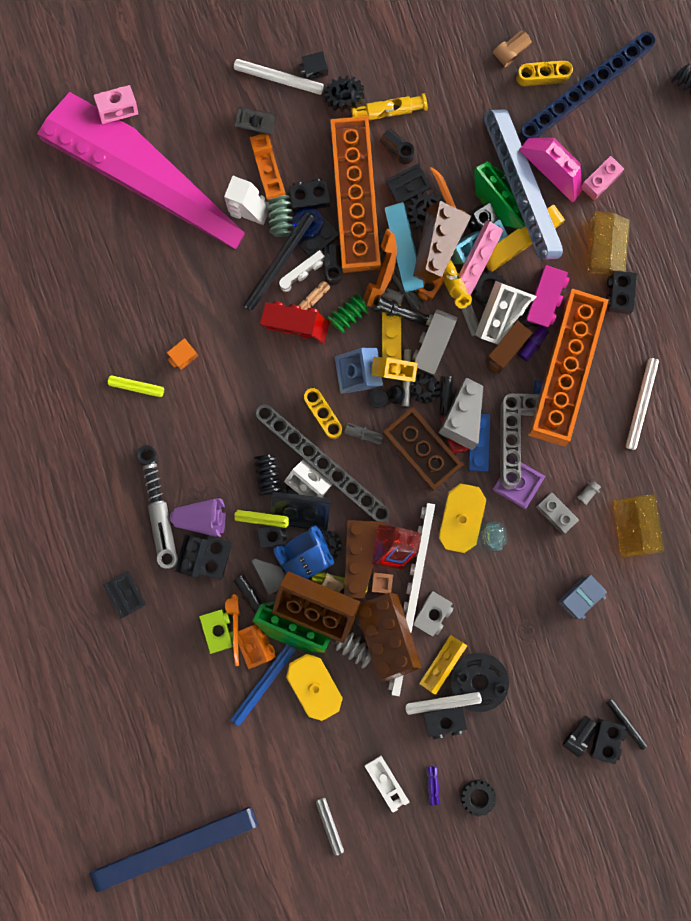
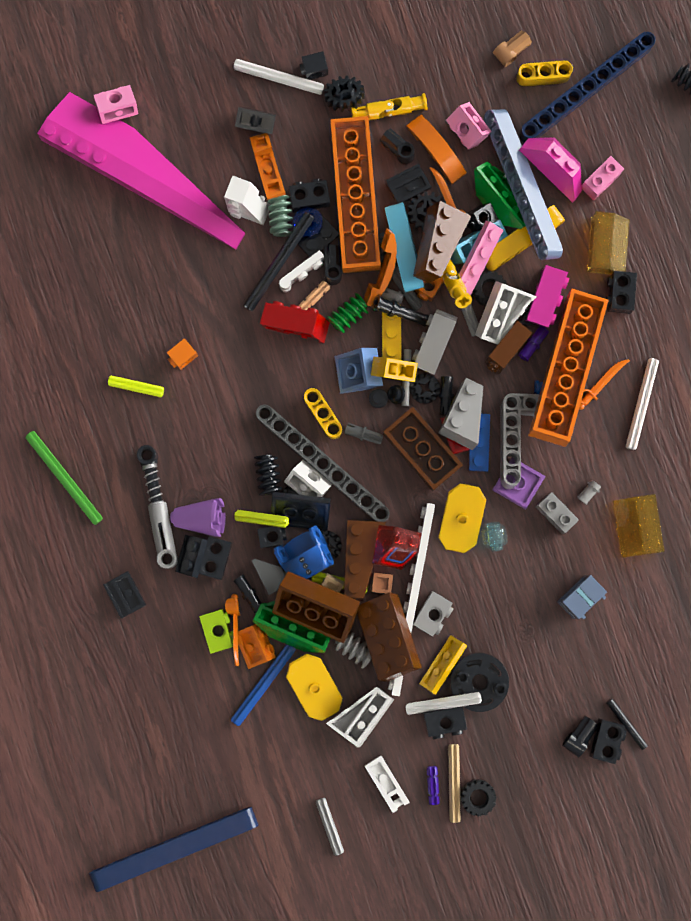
none -> bright green axle [26,431,103,525]
none -> white wedge [326,687,394,747]
none -> orange slope [406,115,467,185]
none -> bright pink brick [446,102,492,149]
none -> tan axle [448,744,460,823]
none -> orange sword [579,359,630,410]

